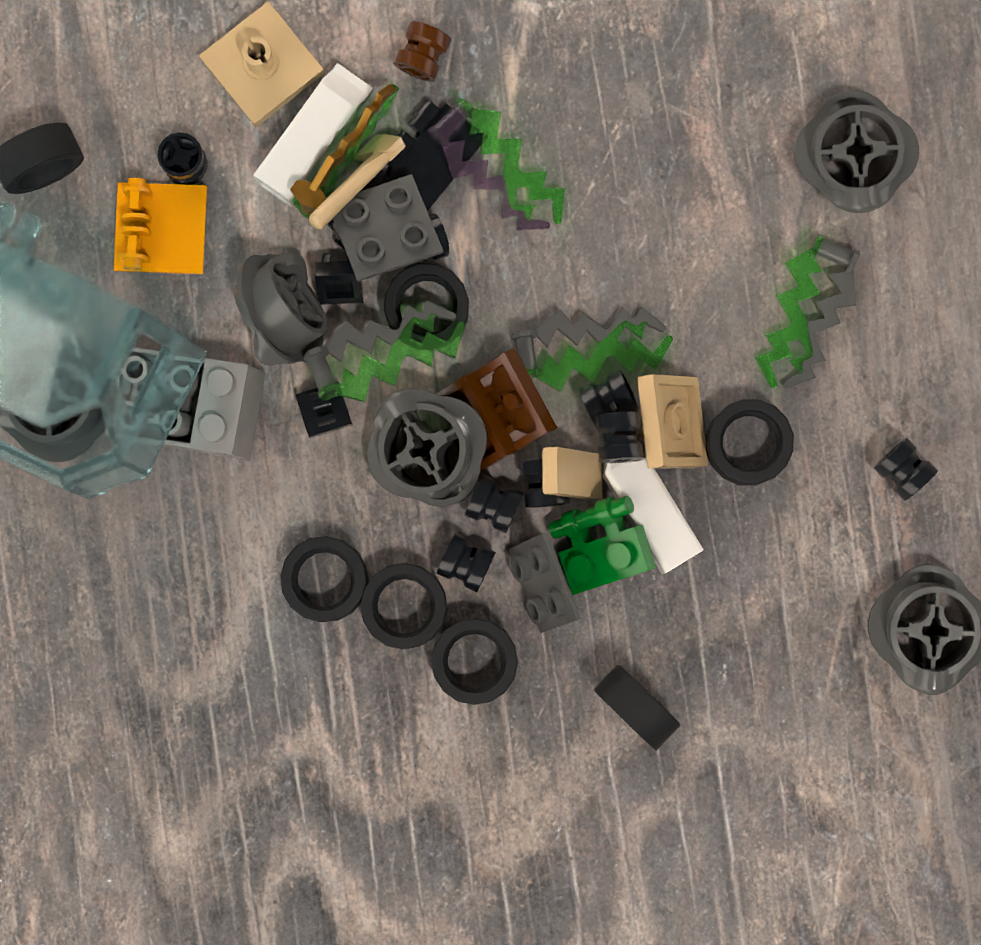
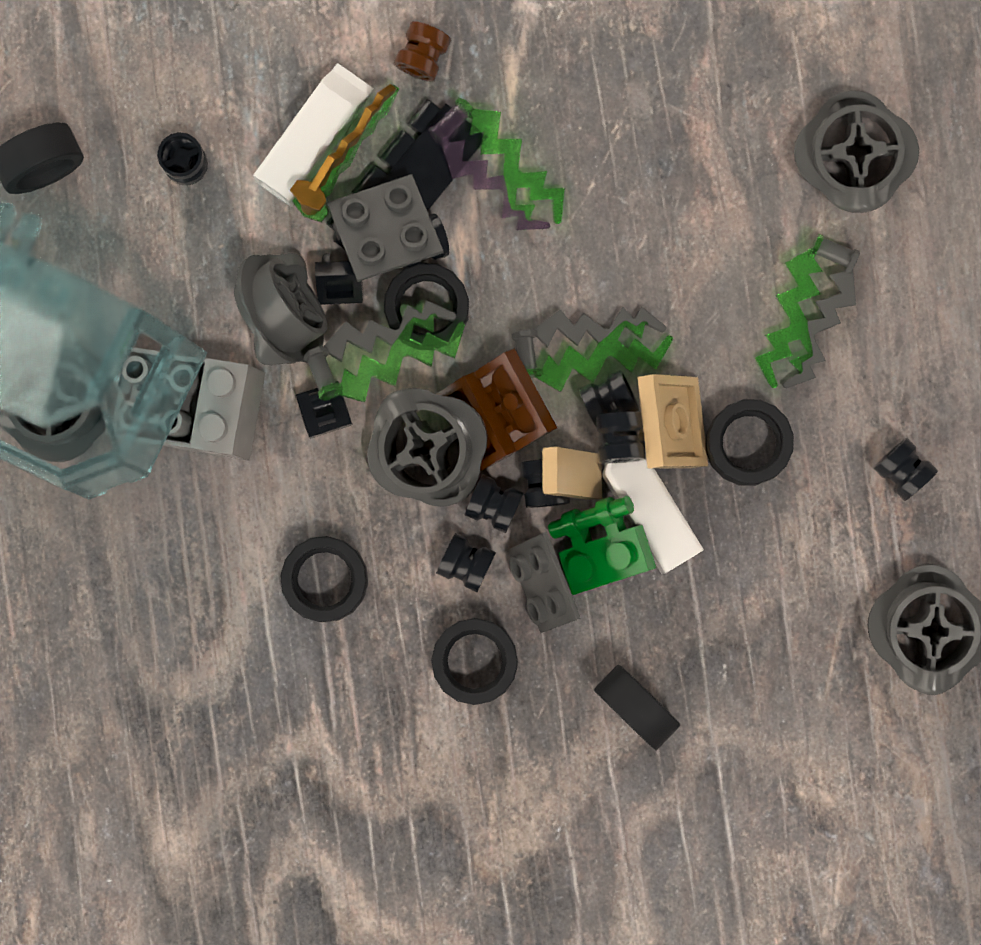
light orange hinge [113,178,207,274] -> none
tan tile [199,1,325,128] -> none
tan piece [308,134,406,230] -> none
black tyre [360,563,448,650] -> none

